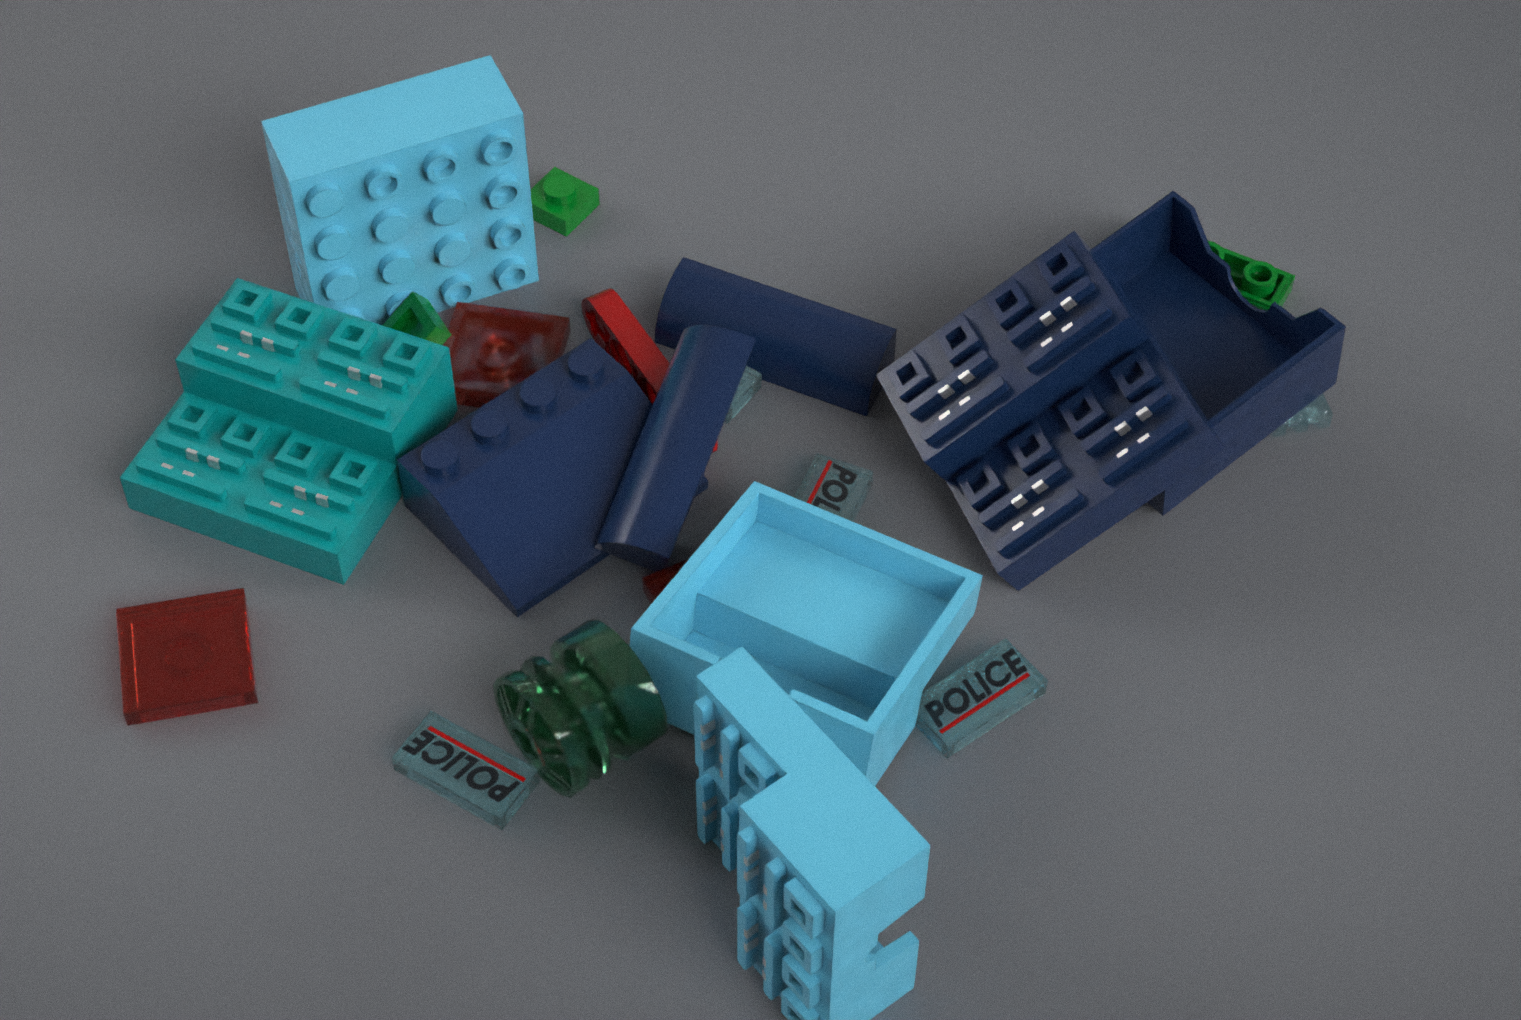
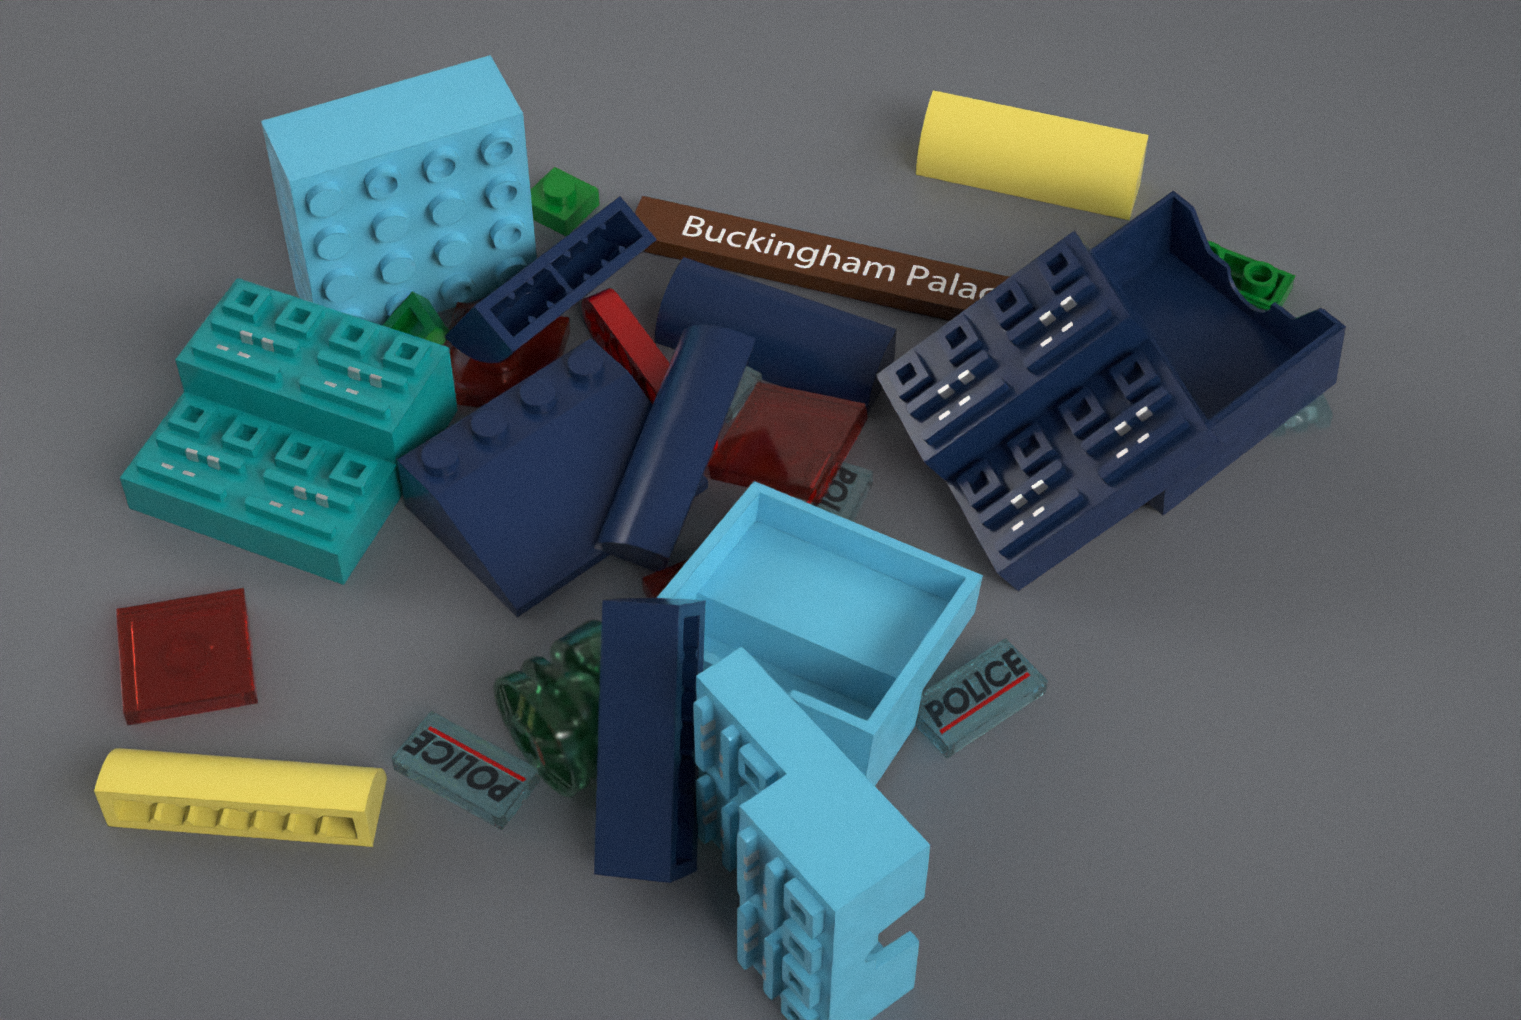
none -> light yellow brick [94,748,387,847]
none -> dark blue brick [445,196,657,363]
none -> dark blue brick [594,598,706,883]
none -> reddish brown tile [635,196,1009,321]
none -> clear red tile [707,382,868,503]
none -> light yellow brick [916,90,1149,220]

